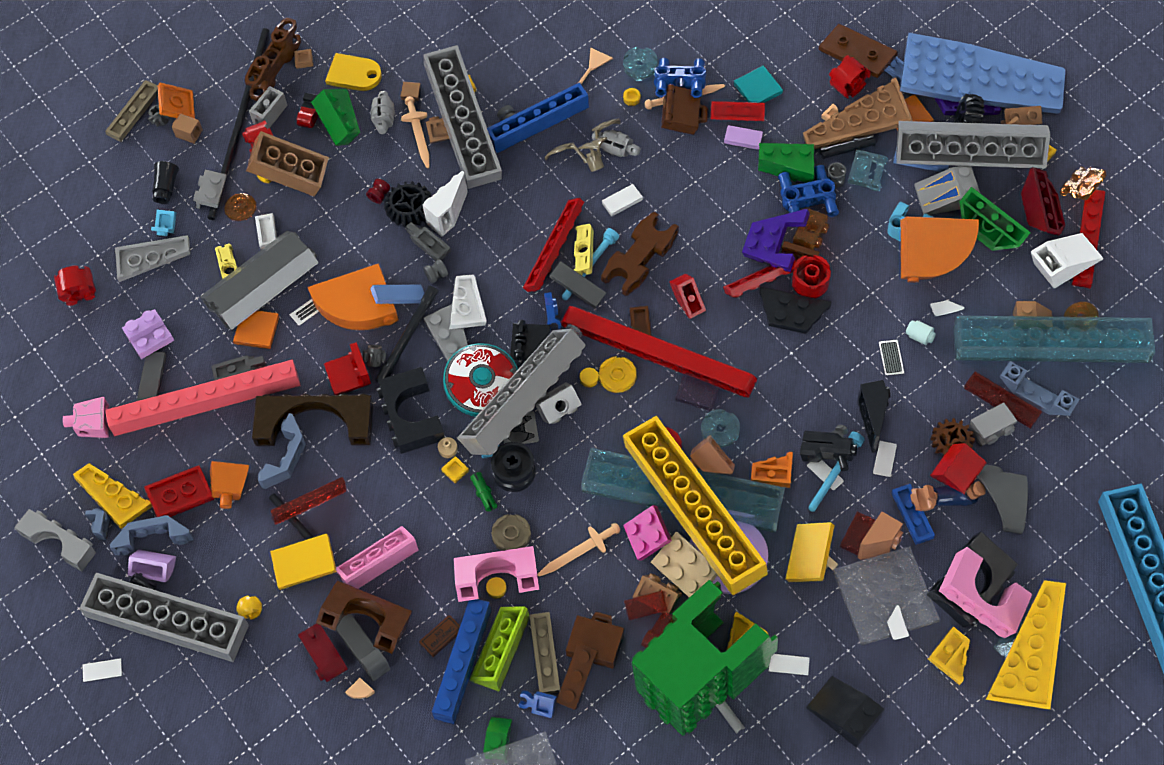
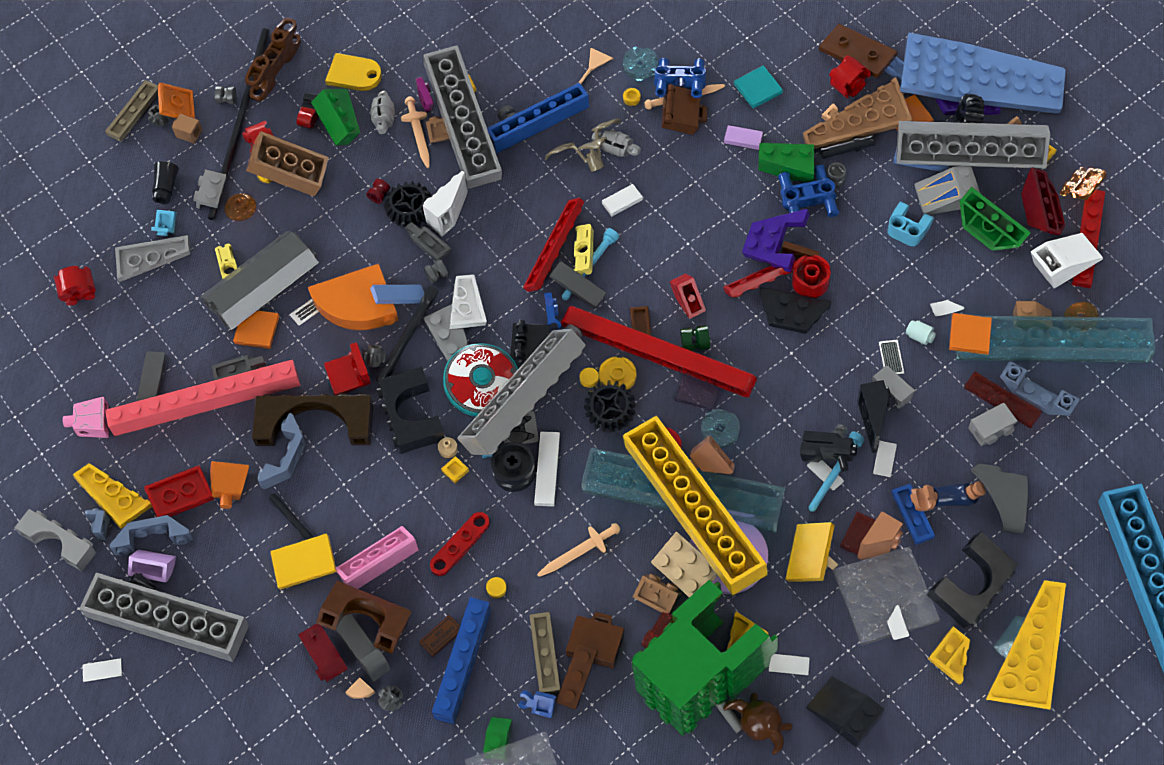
lavender plate [122,309,174,359] -> none
yellow piece [236,595,262,620] -> none
light grey brick [249,86,288,129] -> none
white tile [255,213,277,250] -> none
clear red tile [270,477,346,525] -> none
medium nougat tile [294,49,313,69] -> none
medium nougat tile [401,82,421,101] -> none
bright pink arch [454,546,539,602] -> none
green pin [470,472,497,512] -> none
lime slope [470,606,530,692] -> none
dark tan tile [491,514,531,551] -> none
light grey brick [535,382,582,424] -> none
reddish brown piece [601,212,679,296] -> none
plate [623,505,672,561] -> none
clear red tile [624,591,668,620] -> none
red plate [711,101,765,121] -> none
orange wing [750,452,793,488] -> none
clear orange brick [793,208,830,250] -> none
clear light blue plate [848,150,888,191] -> none
orange brick [901,216,979,283] -> none
reddish brown gear [930,418,975,458] -> none
red slope [930,443,986,494] -> none
bright pink arch [939,547,1032,639] -> none
medium nougat bracket [1001,106,1042,125] -> none
none -> dark grey wheel [215,86,237,104]
none -> dark grey gear [378,685,404,712]
none -> magenta wing [415,77,433,112]
none -> red plate [430,512,490,576]
none -> white tile [534,432,560,506]
none -> black gear [584,380,637,432]
none -> dark green wheel [680,325,710,352]
none -> reddish brown piece [723,692,793,755]
none -> light grey hinge [872,366,915,409]
none -> orange tile [949,313,992,355]

